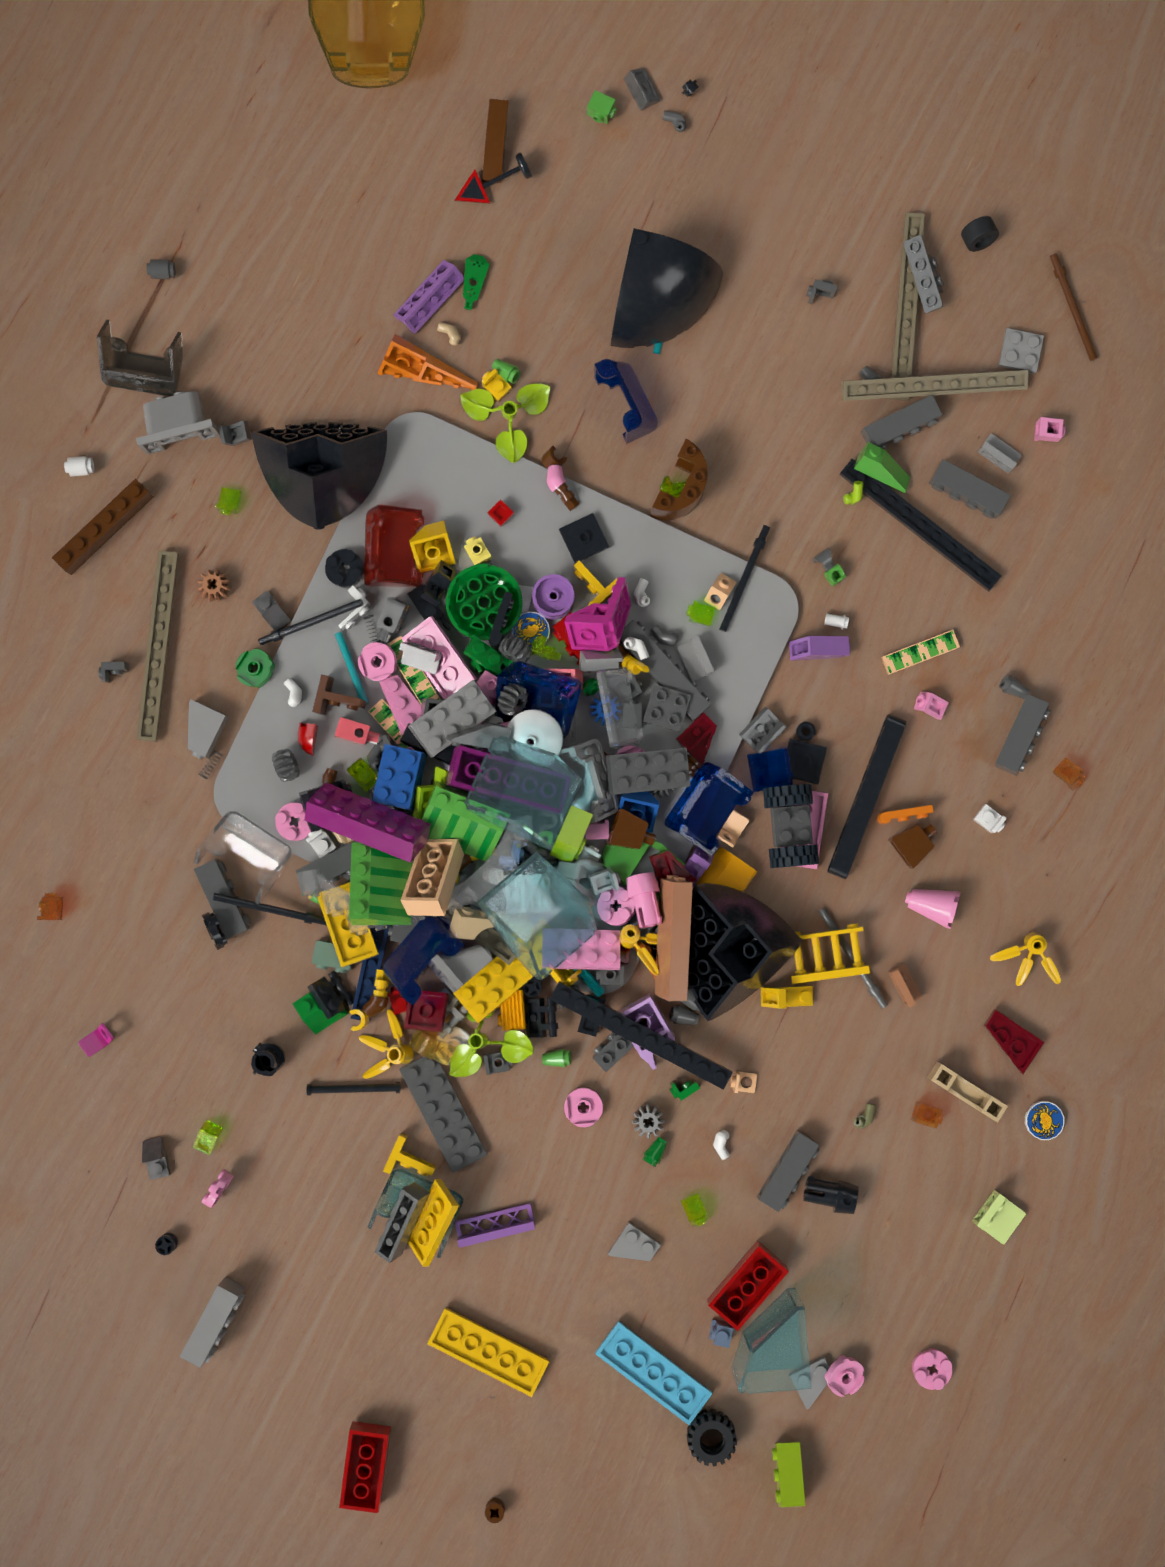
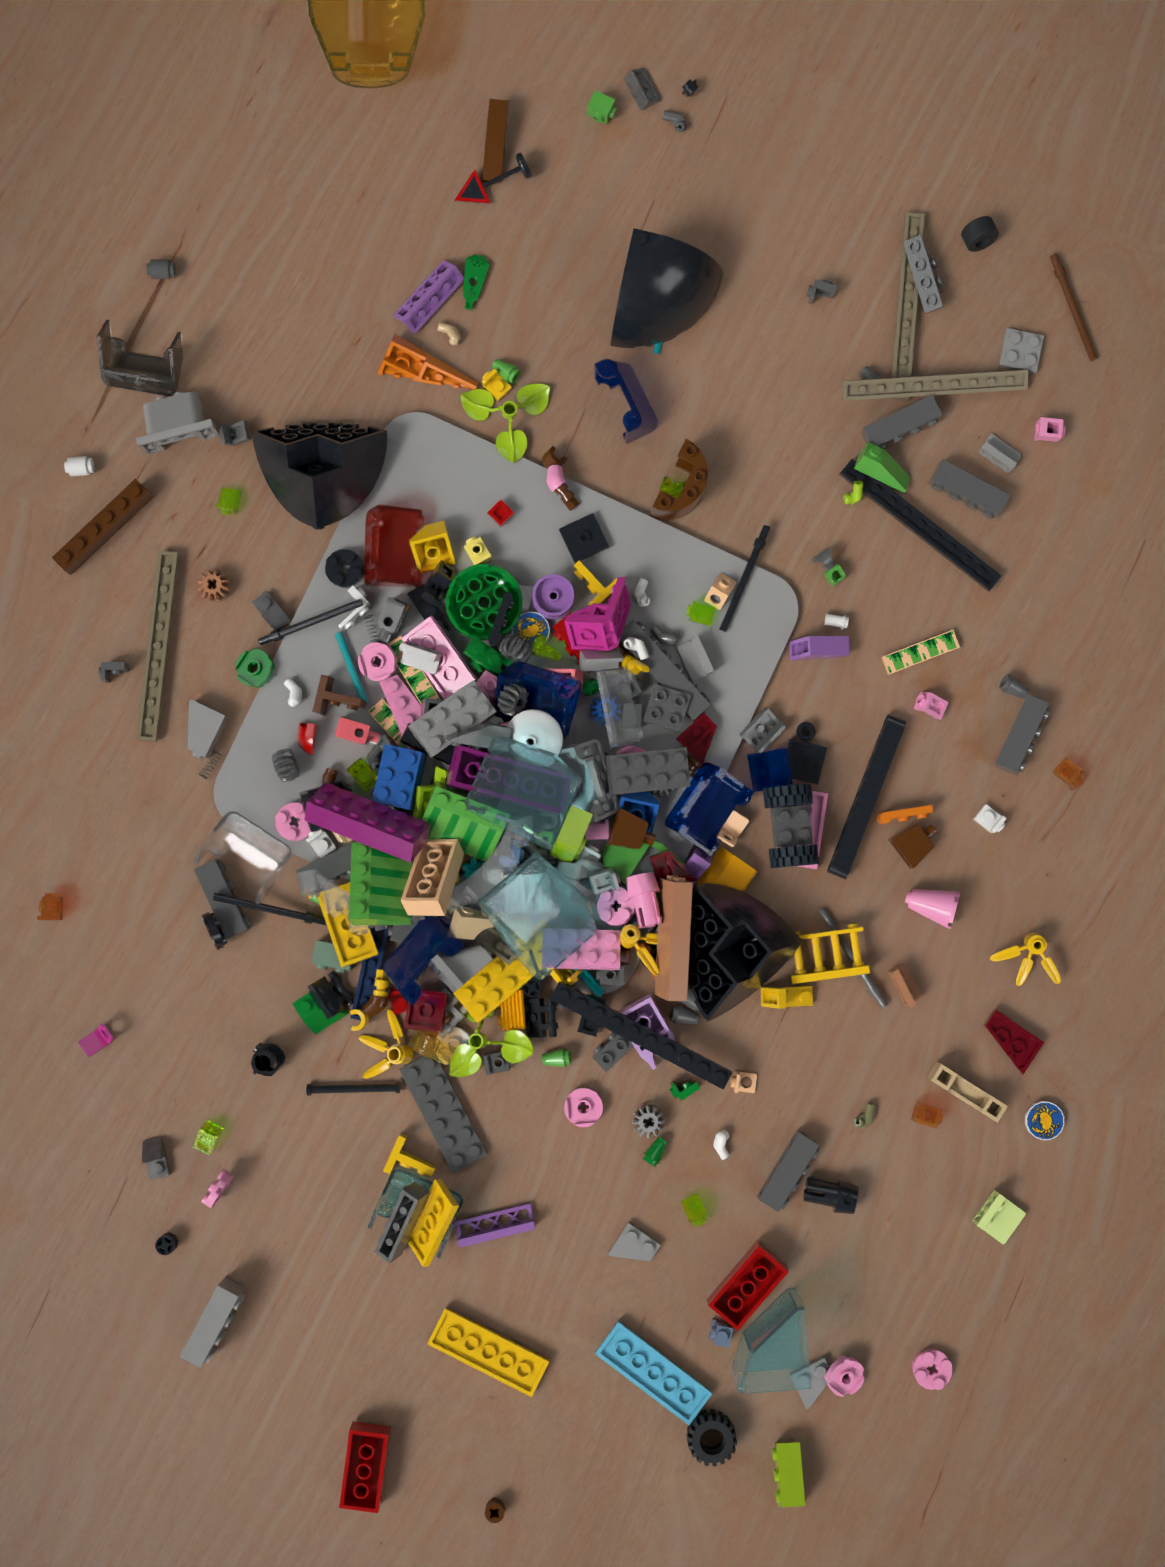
none -> teal plant [461,856,484,878]

